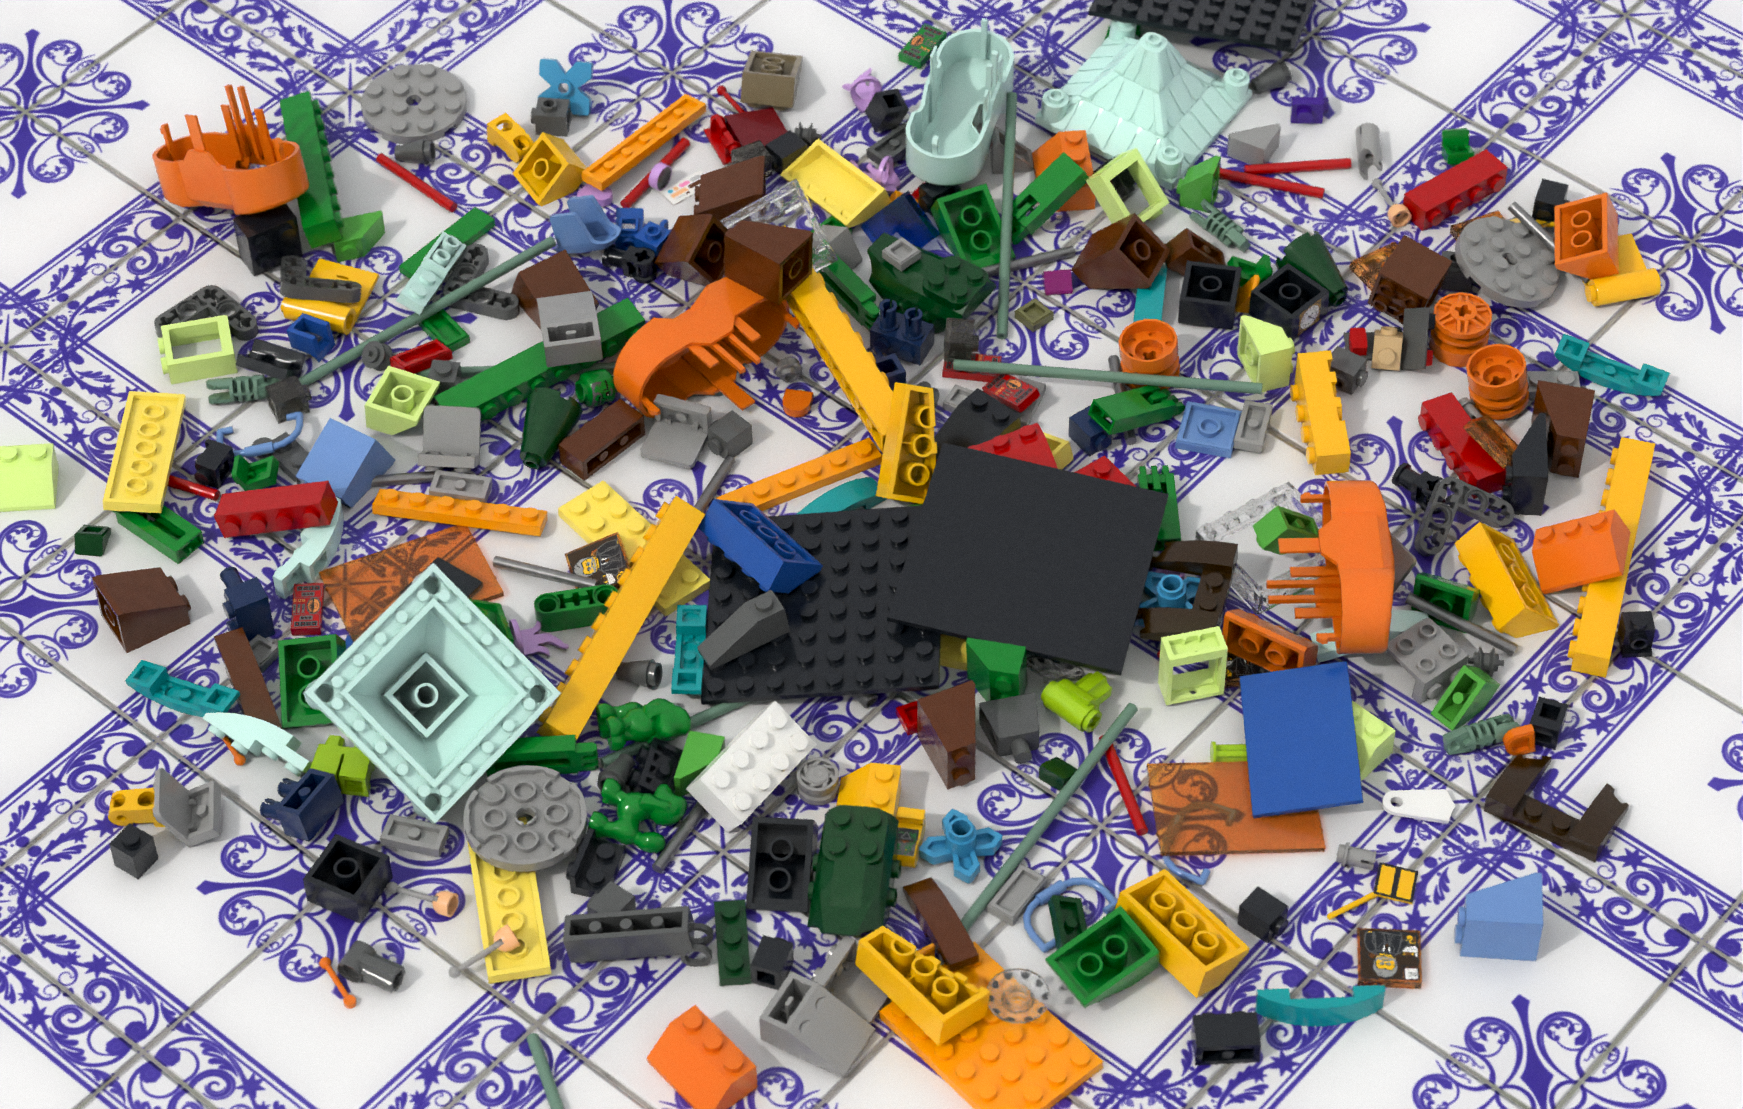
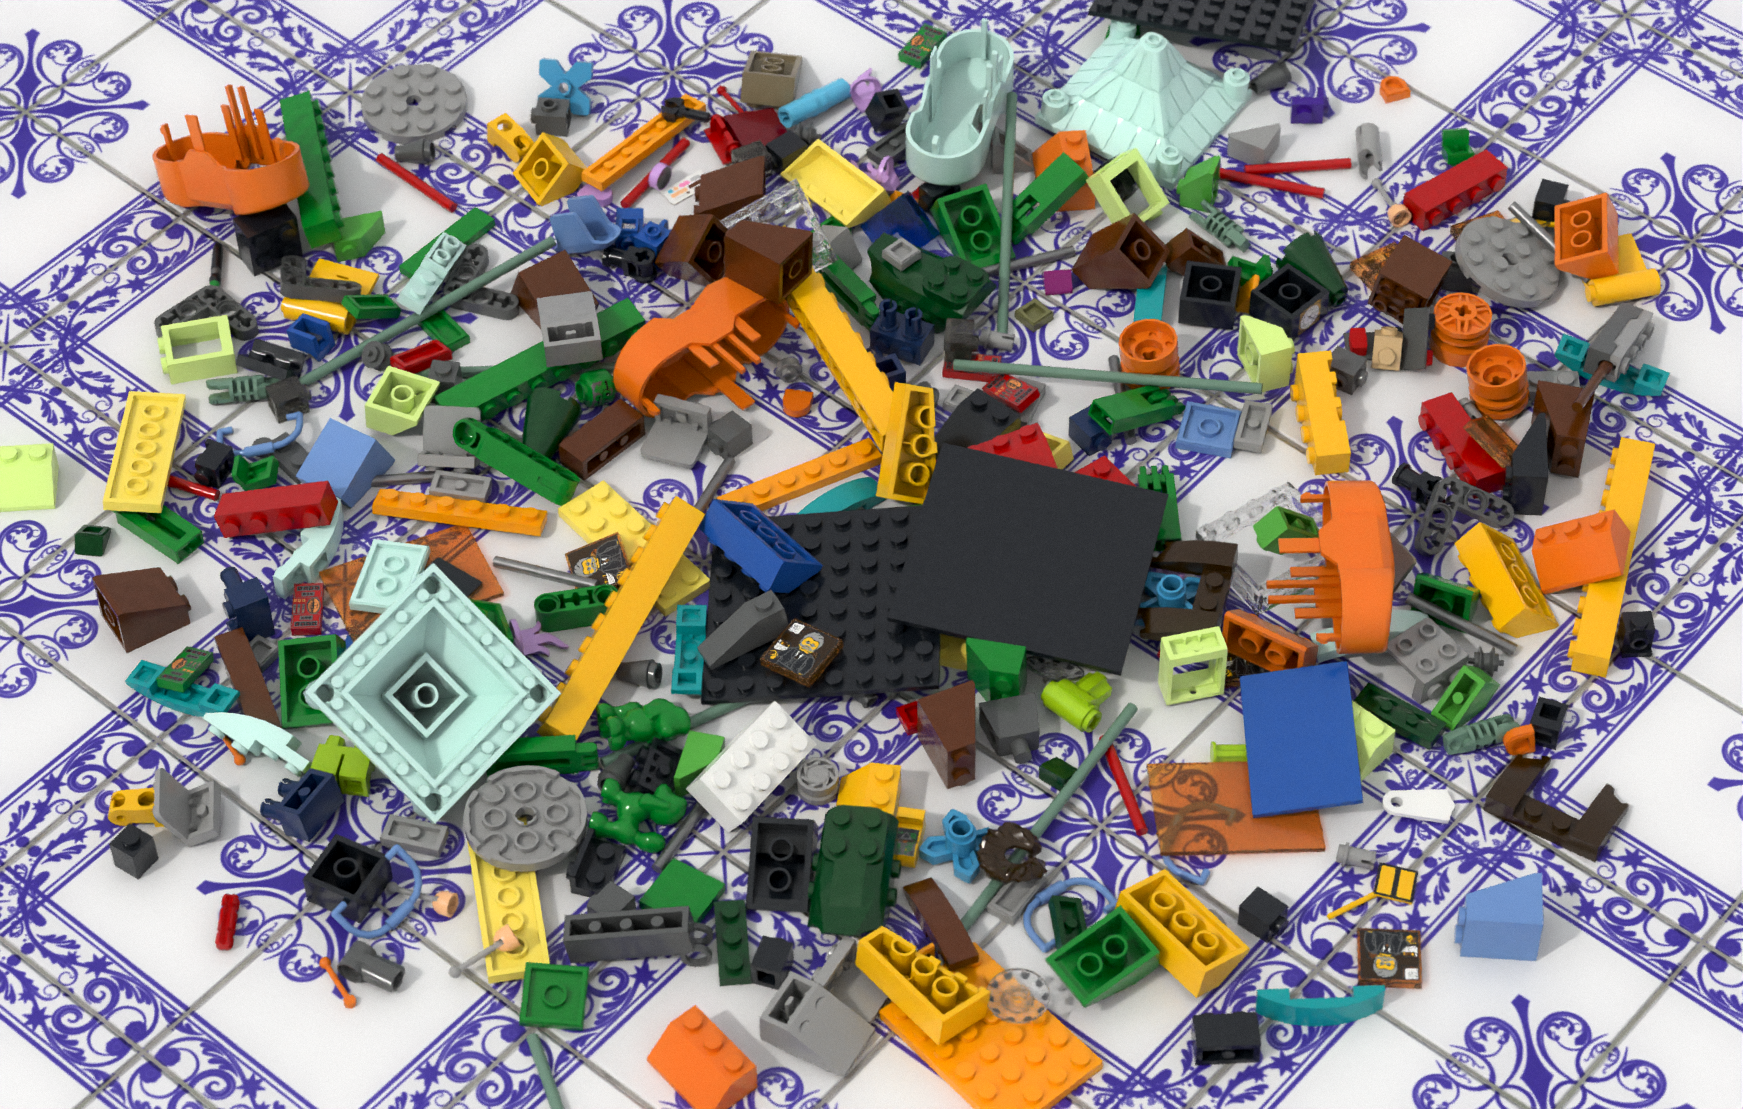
none -> green tile [157,646,214,693]
none -> black piece [209,242,223,287]
none -> red axle [215,894,240,951]
none -> medium blue piece [331,844,422,939]
none -> green tile [341,294,402,319]
none -> light aqua tile [349,539,431,614]
none -> green piece [453,417,580,506]
none -> green tile [519,962,589,1031]
none -> green tile [639,858,726,923]
none -> black bar [661,97,711,123]
none -> tile [760,618,844,688]
none -> medium azure axle [778,78,851,128]
none -> dark brown piece [976,822,1048,885]
none -> light grey pin [979,327,1015,352]
none -> dark green plate [1354,682,1446,750]
none -> orange tile [1379,76,1411,103]
none -> piece [1572,302,1655,412]

